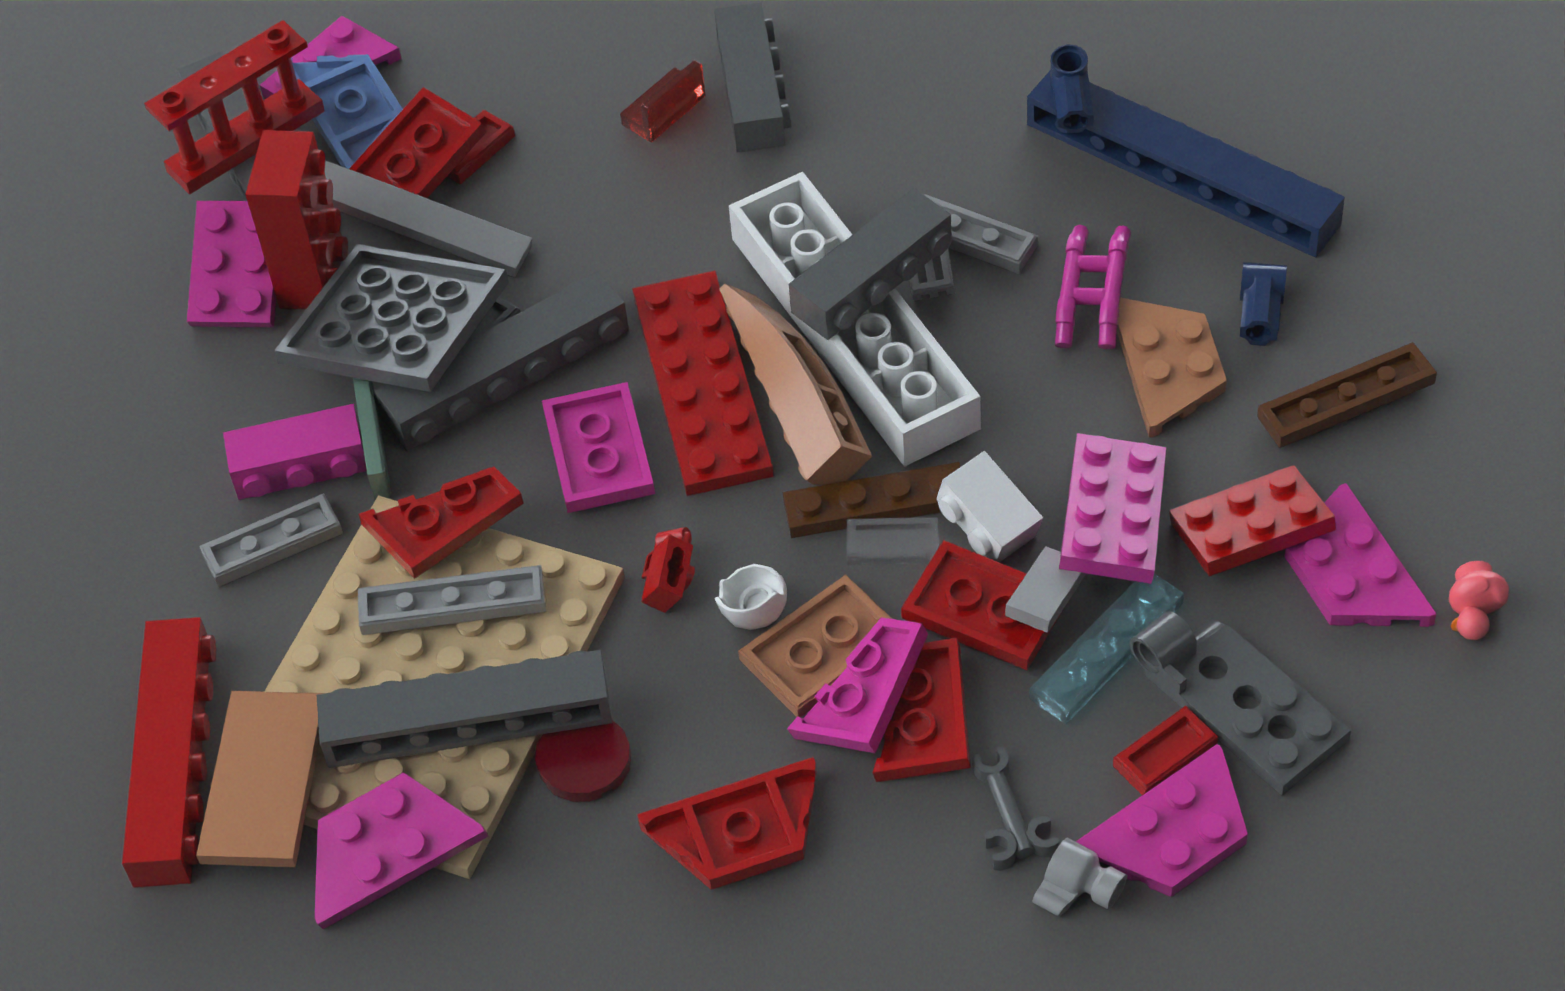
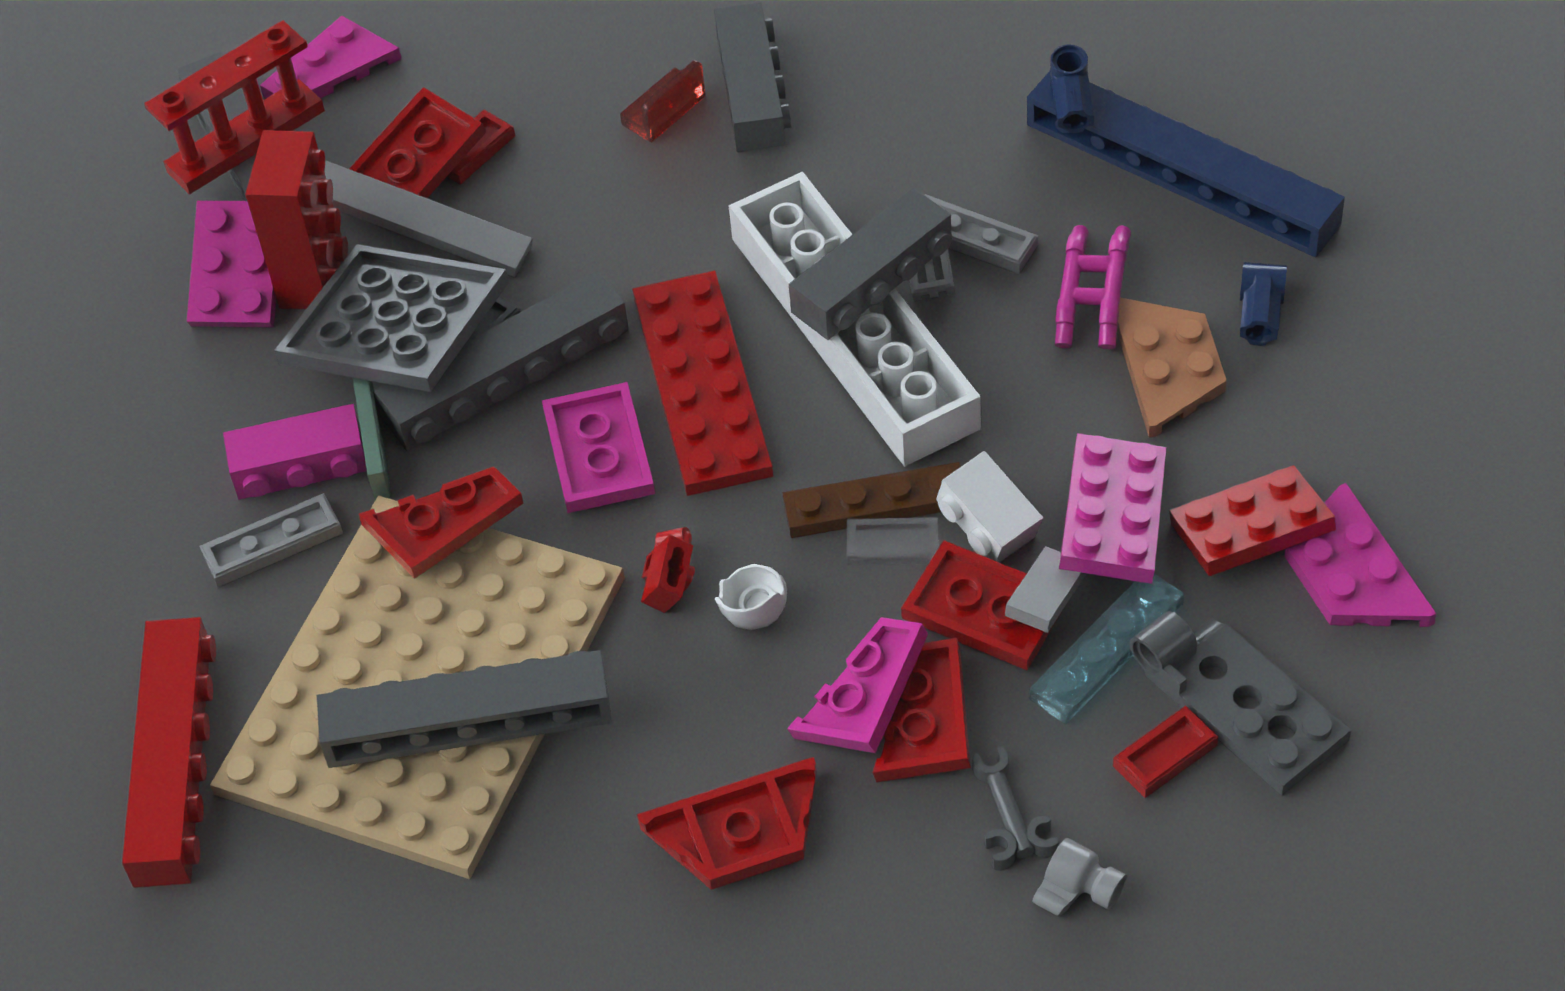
nougat tile [196,691,324,867] -> none
medium blue wing [291,54,403,169] -> none
dark pink wing [315,772,489,929] -> none
light grey tile [358,565,546,635] -> none
dark red tile [535,720,631,802] -> none
nougat slope [719,284,872,485] -> none
nougat tile [738,575,892,717] -> none
dark pink wing [1076,744,1248,897] -> none
reddish brown plate [1257,342,1437,448] -> none
coral animal [1449,561,1509,640] -> none

